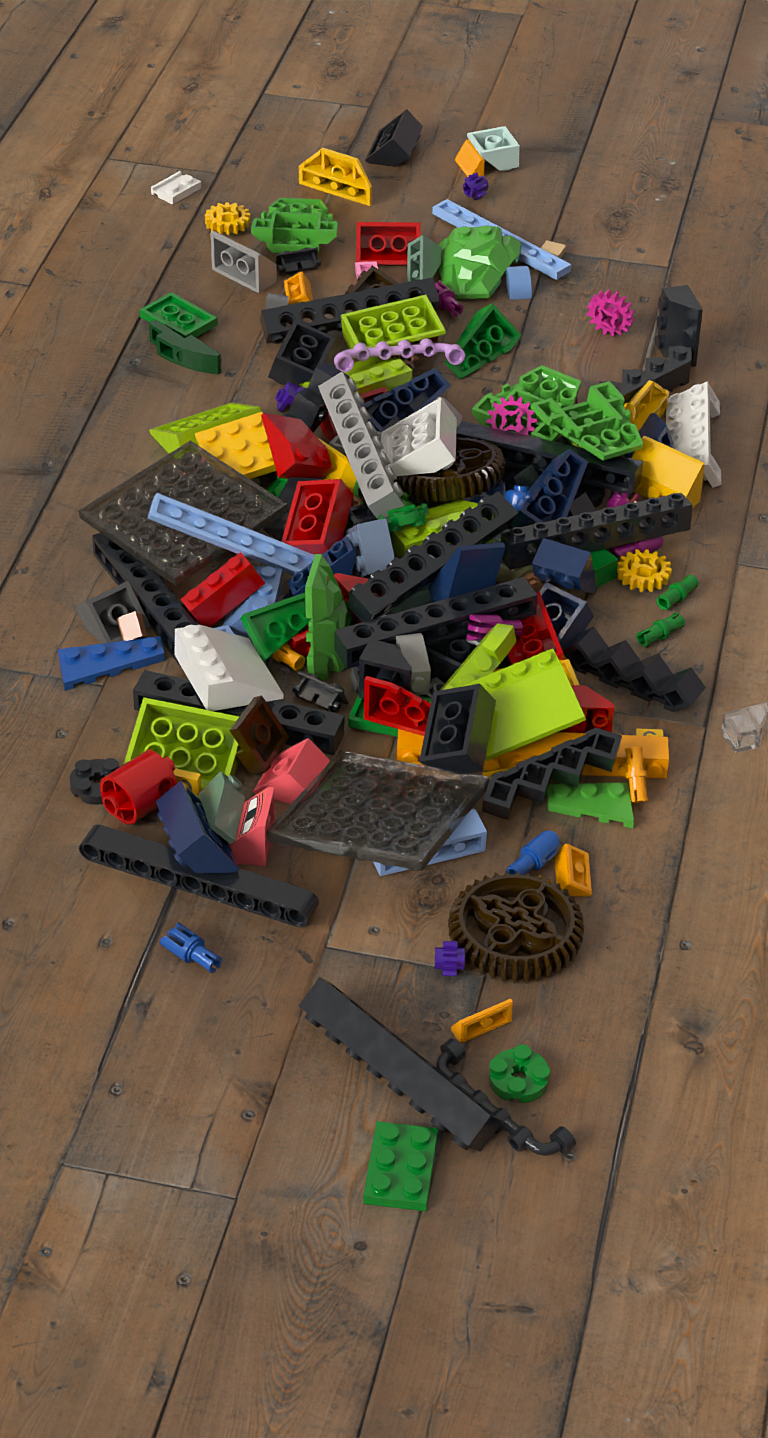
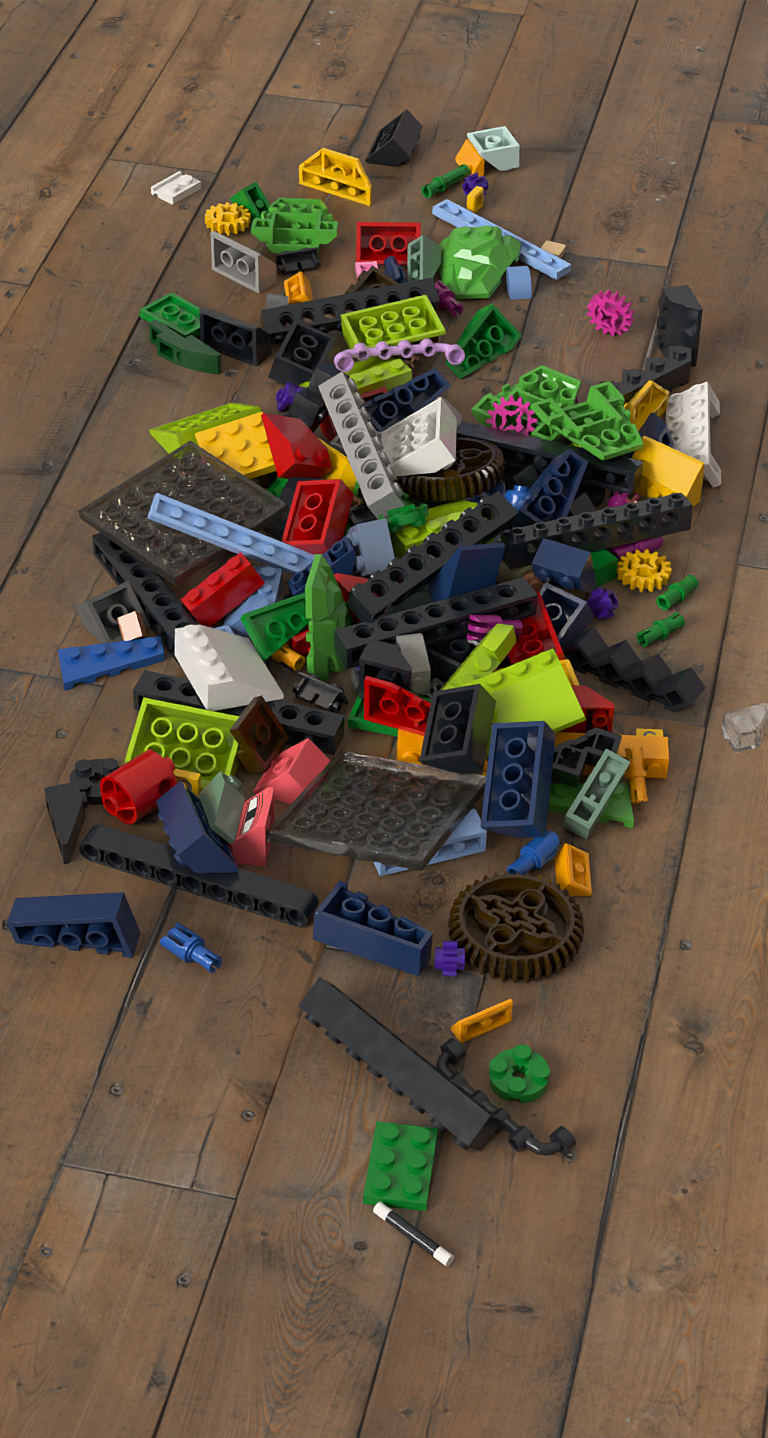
none -> dark blue wedge [7,892,141,958]
none -> black slope [44,781,88,864]
none -> black slope [199,307,271,367]
none -> green slope [230,181,270,222]
none -> dark blue wedge [313,881,433,977]
none -> black bar [373,1202,454,1267]
none -> dark blue arm [384,256,407,284]
none -> green pin [421,164,470,198]
none -> yellow tile [467,186,484,213]
none -> dark blue slope [480,721,556,838]
none -> sand green slope [563,749,630,840]
none -> dark purple gear [587,587,619,620]

